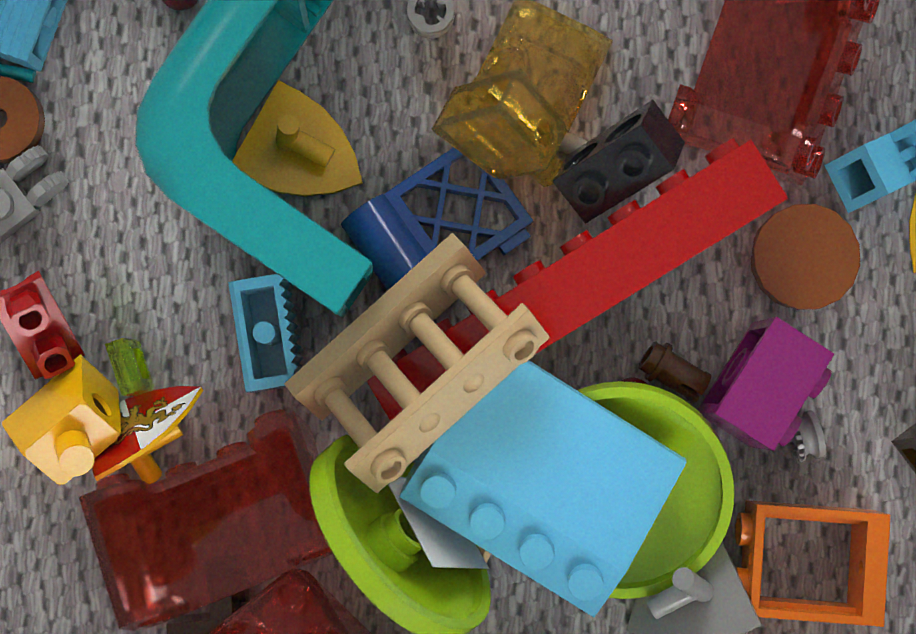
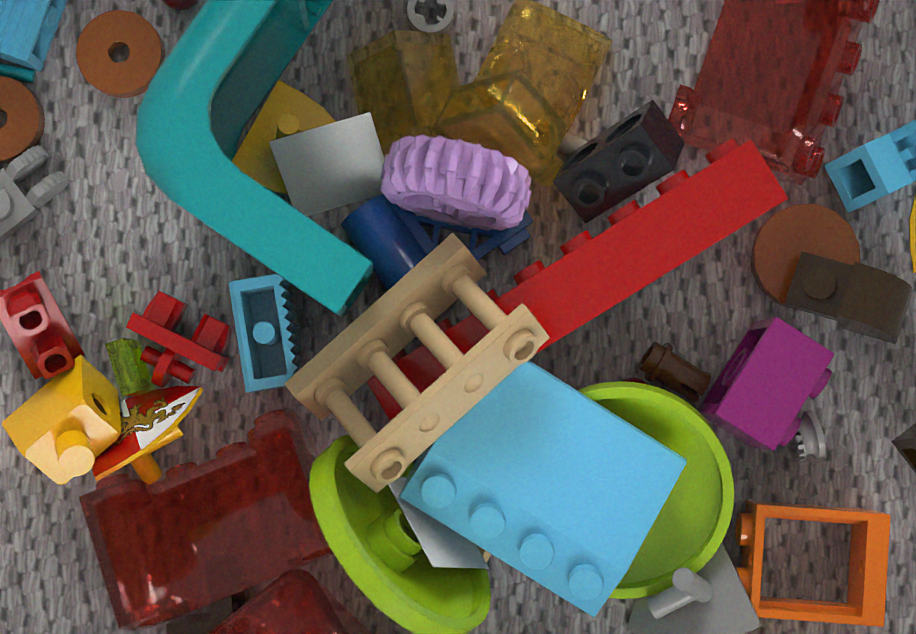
none -> dark orange piece [76,10,165,98]
none -> red hips [126,291,233,388]
none -> white sticker [269,112,385,216]
none -> clear yellow slope [347,30,471,156]
none -> lavender gear [380,134,532,231]
none -> dark brown brick [785,252,912,344]

